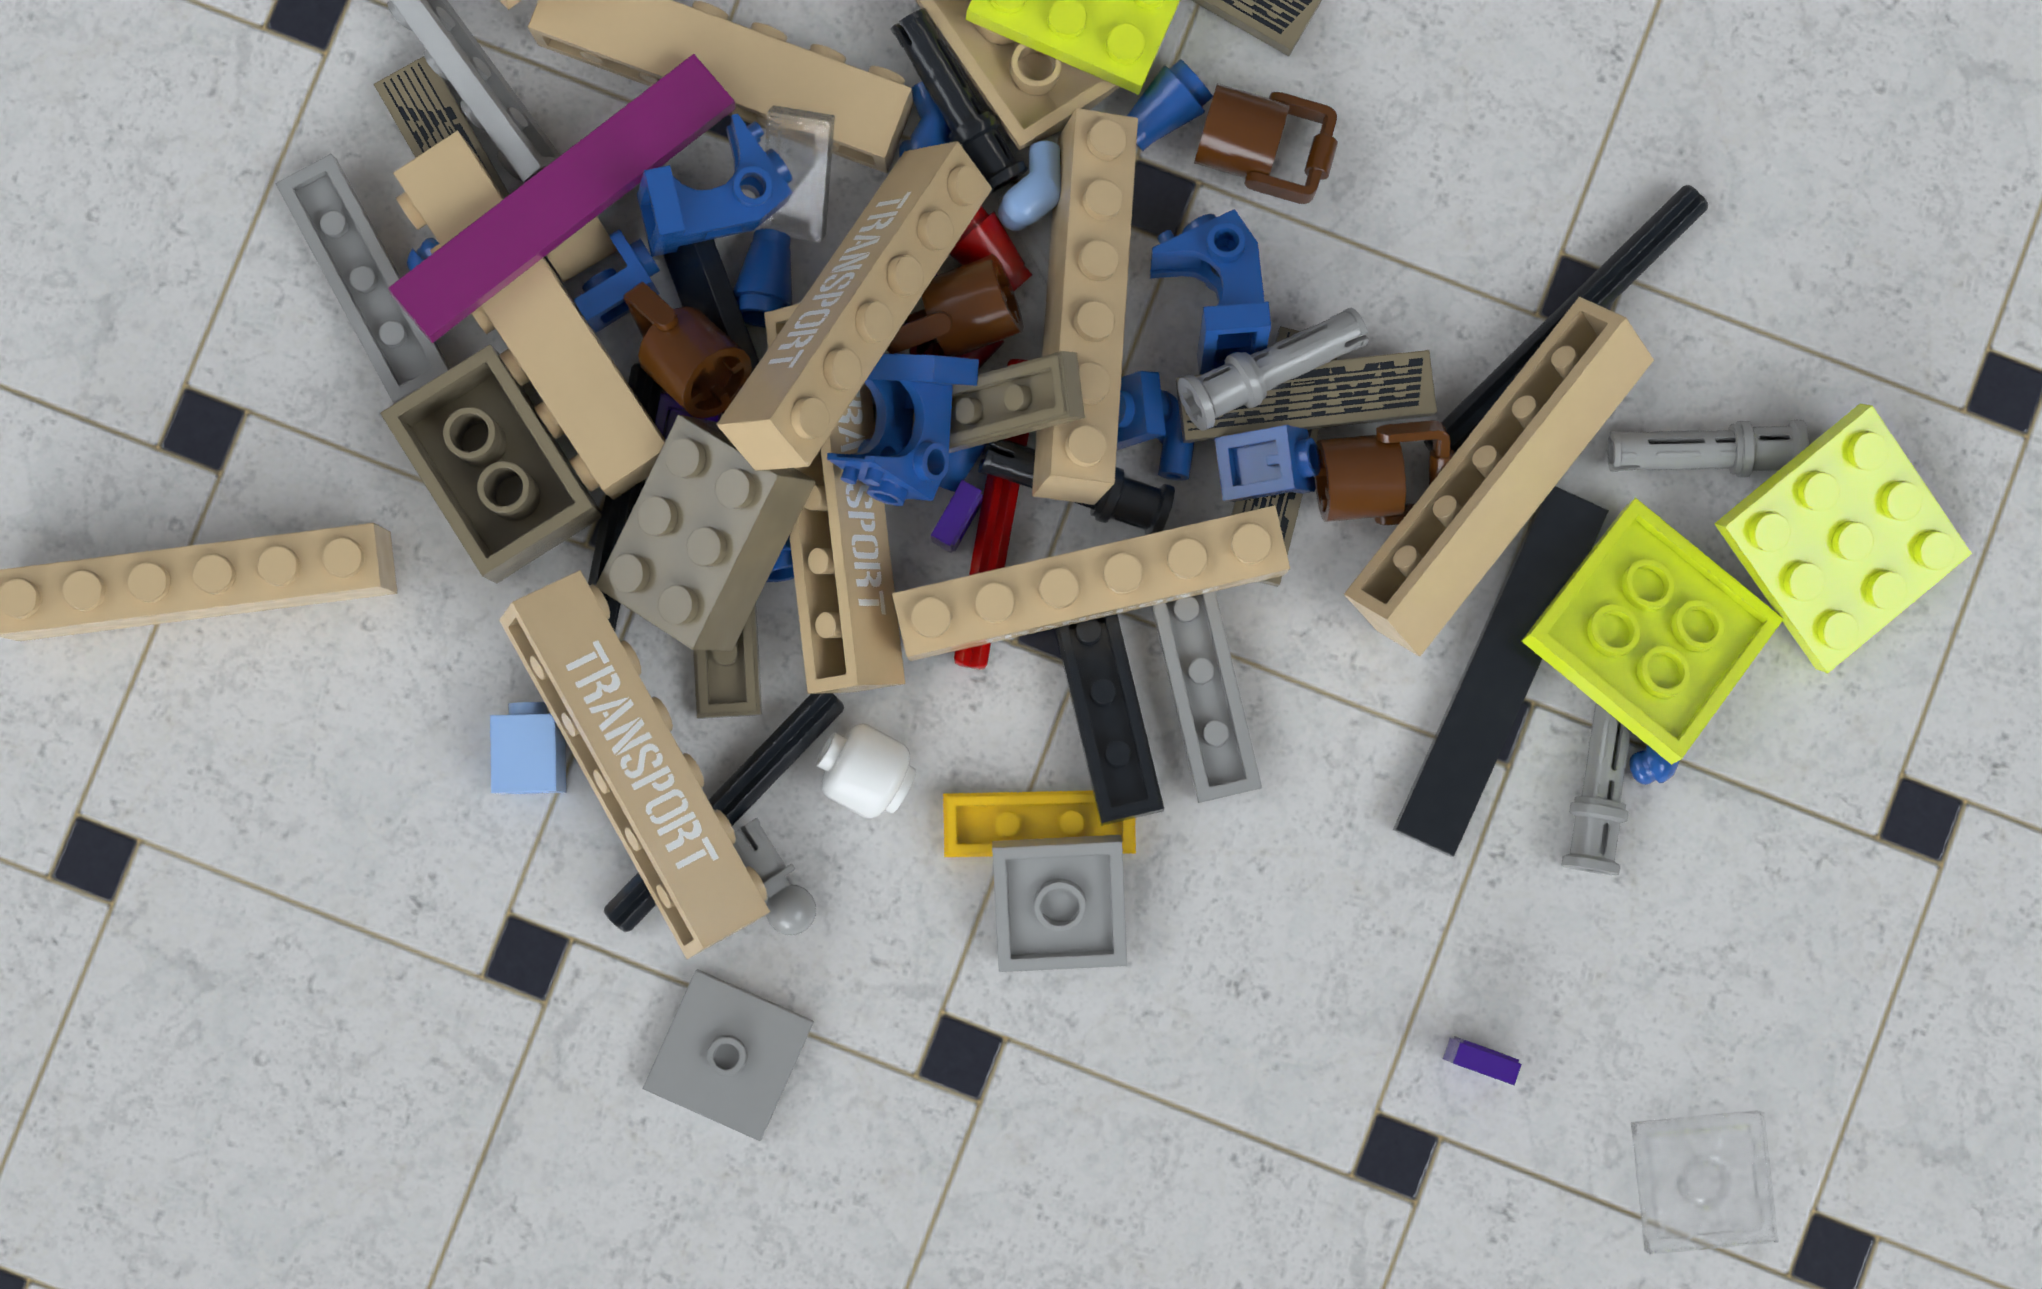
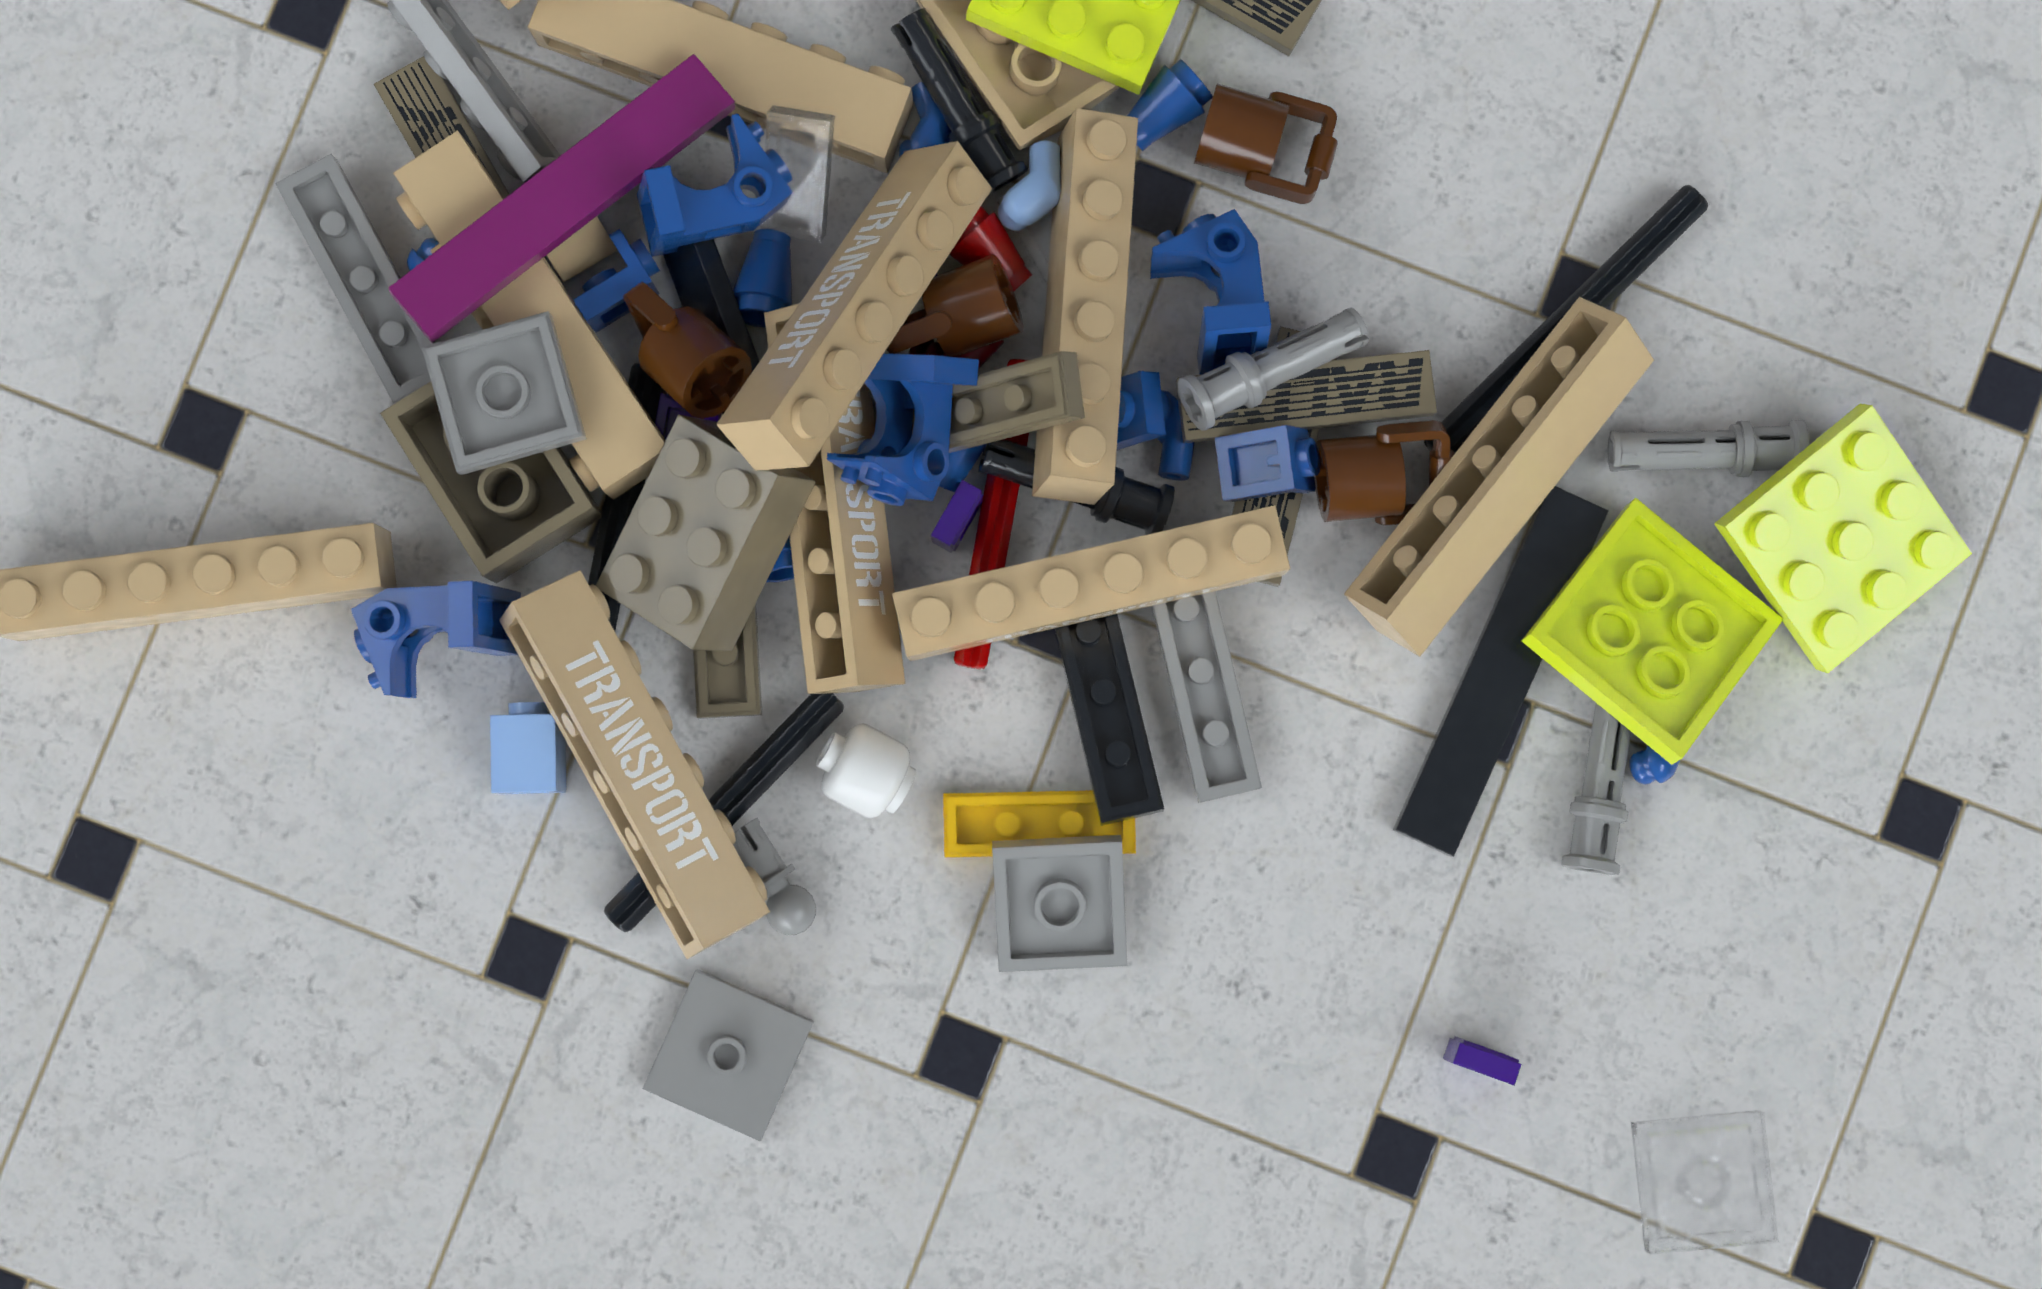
none -> blue tile [351,581,521,698]
none -> light grey plate [422,311,587,475]

